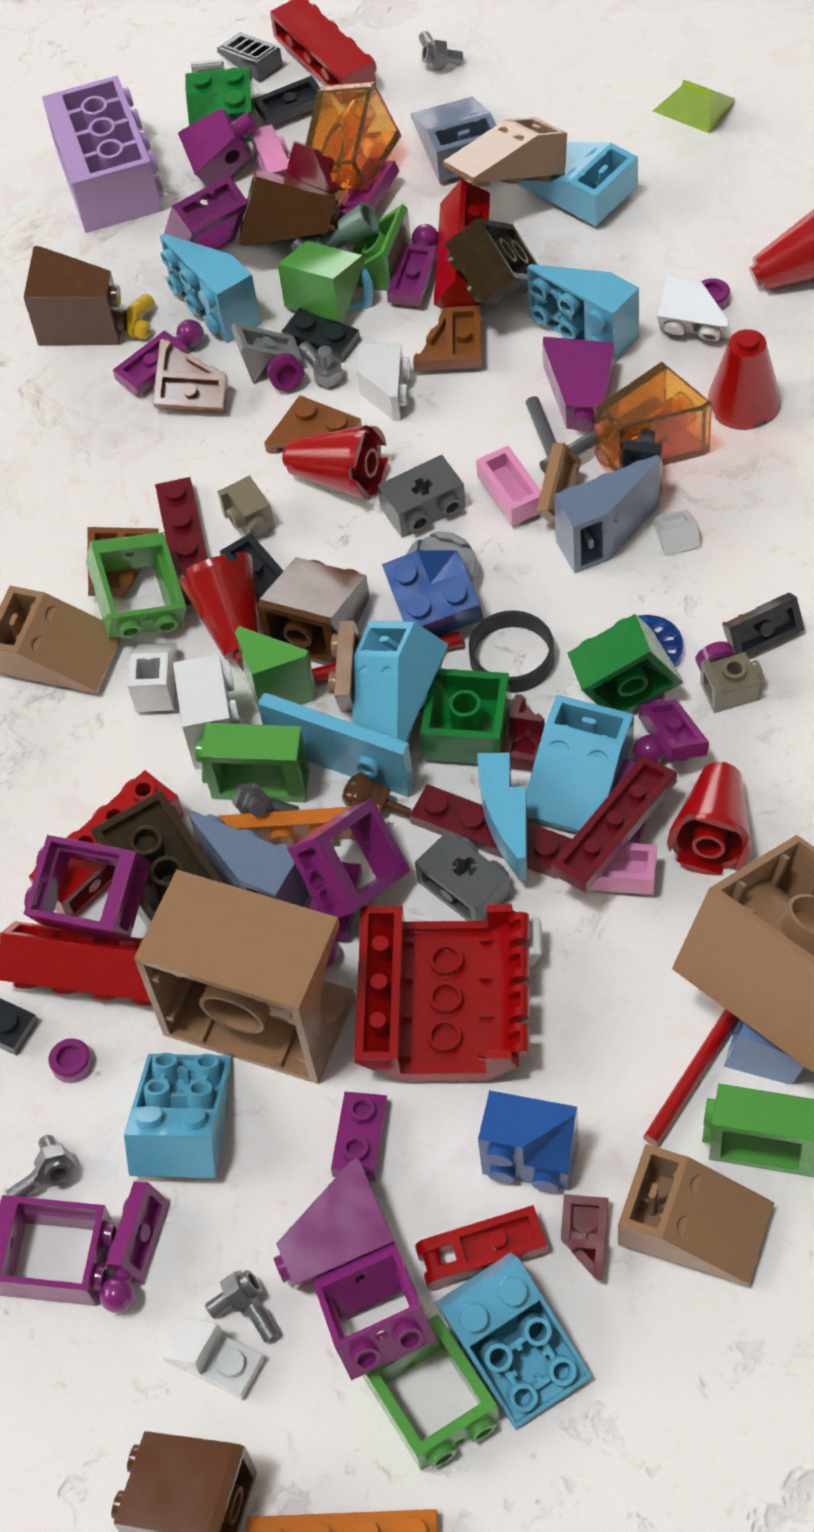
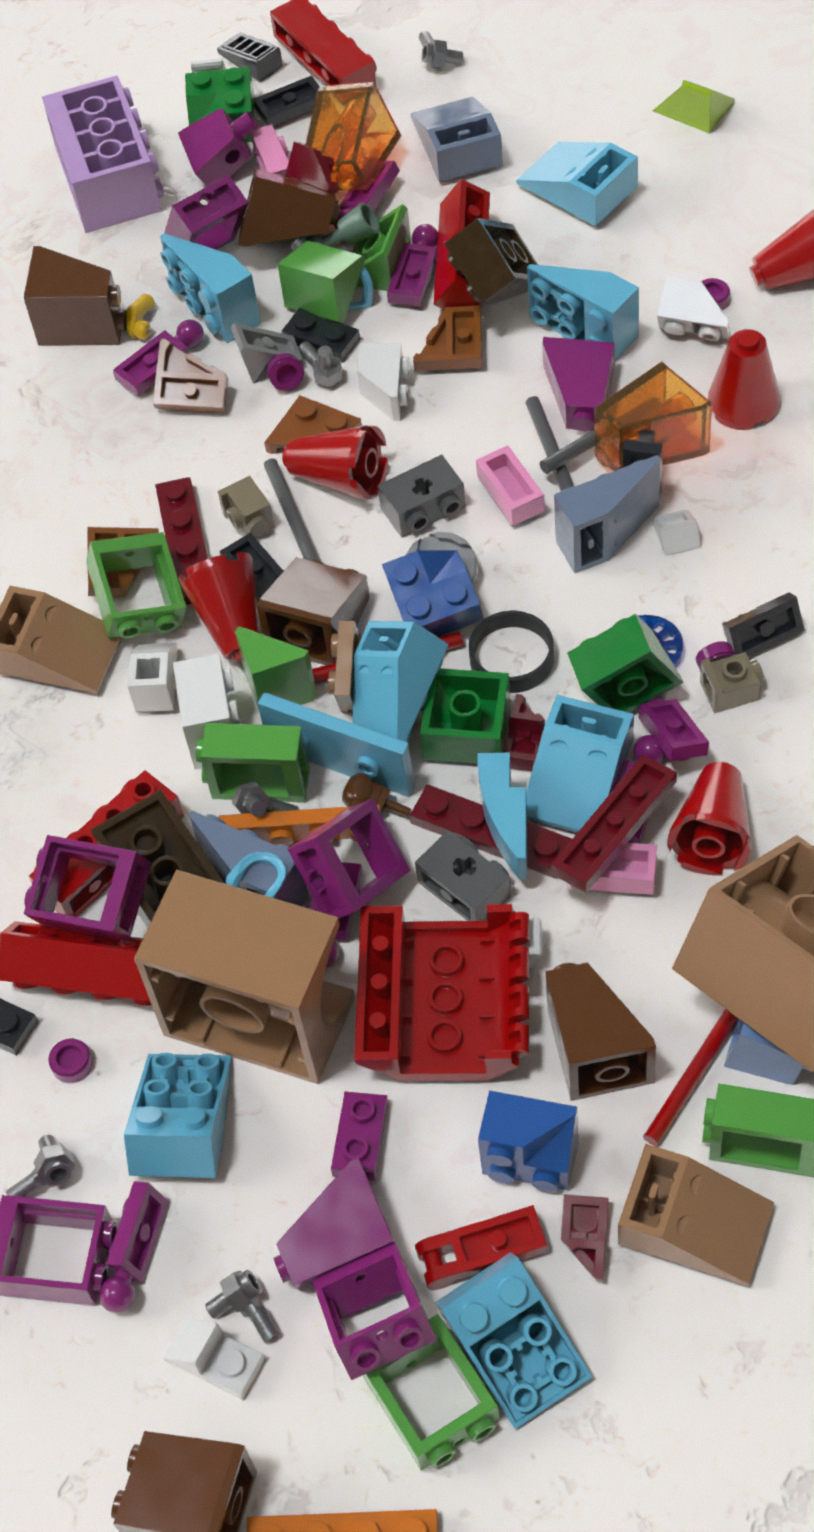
medium nougat slope [443,117,568,187] -> none
medium nougat tile [536,443,581,527] -> none
none -> medium azure piece [226,852,286,898]
none -> dark grey bar [264,458,321,561]
none -> reddish brown slope [545,962,656,1101]

